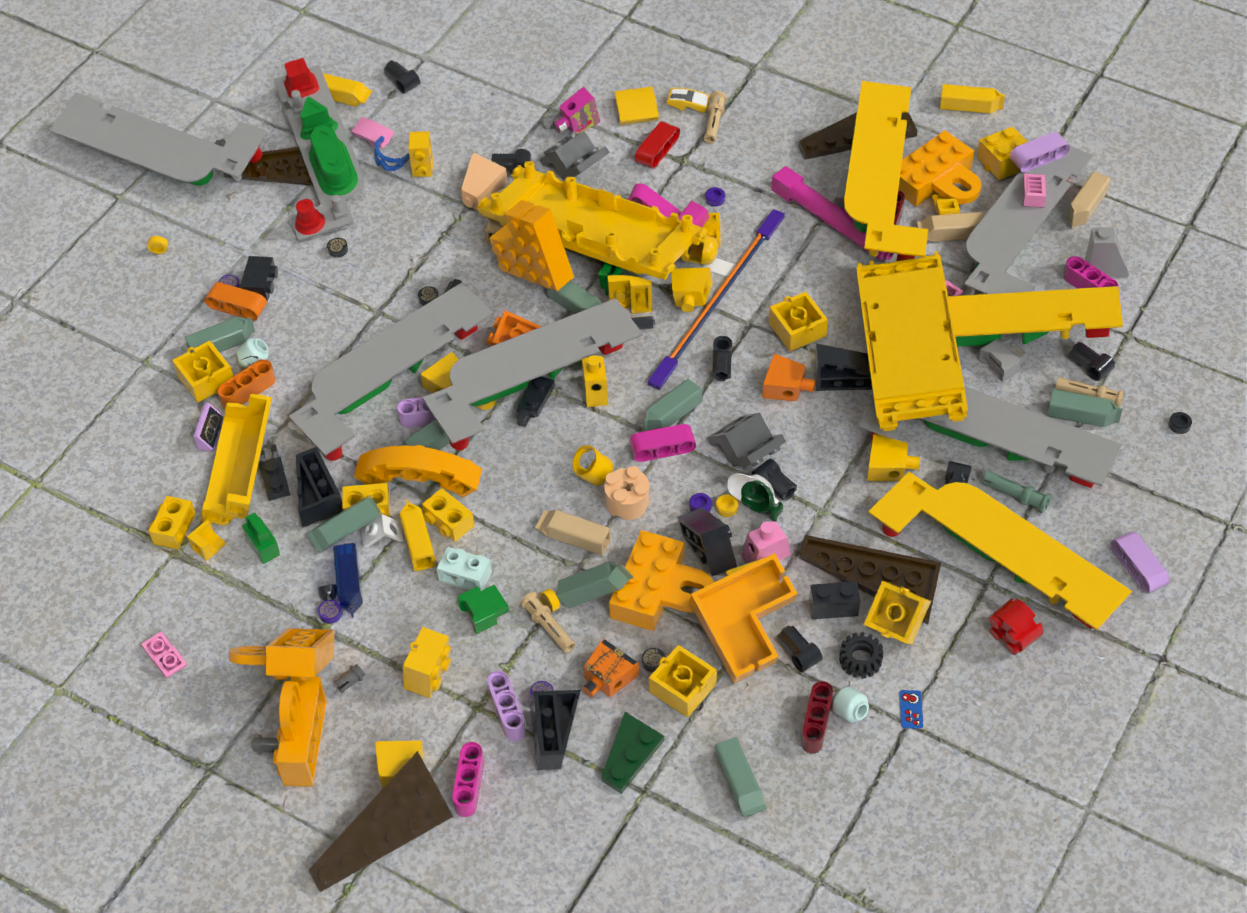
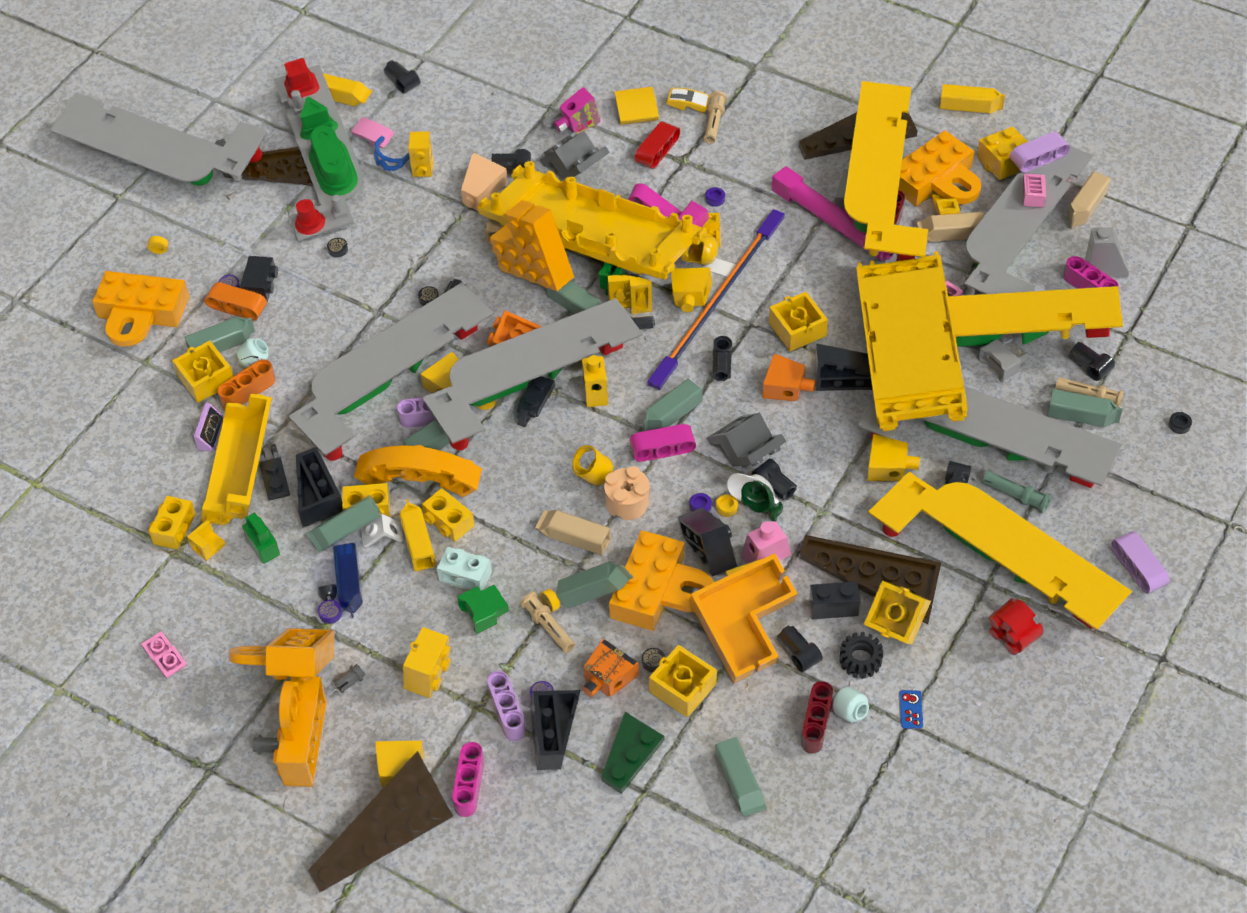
none -> light orange brick [92,271,190,347]

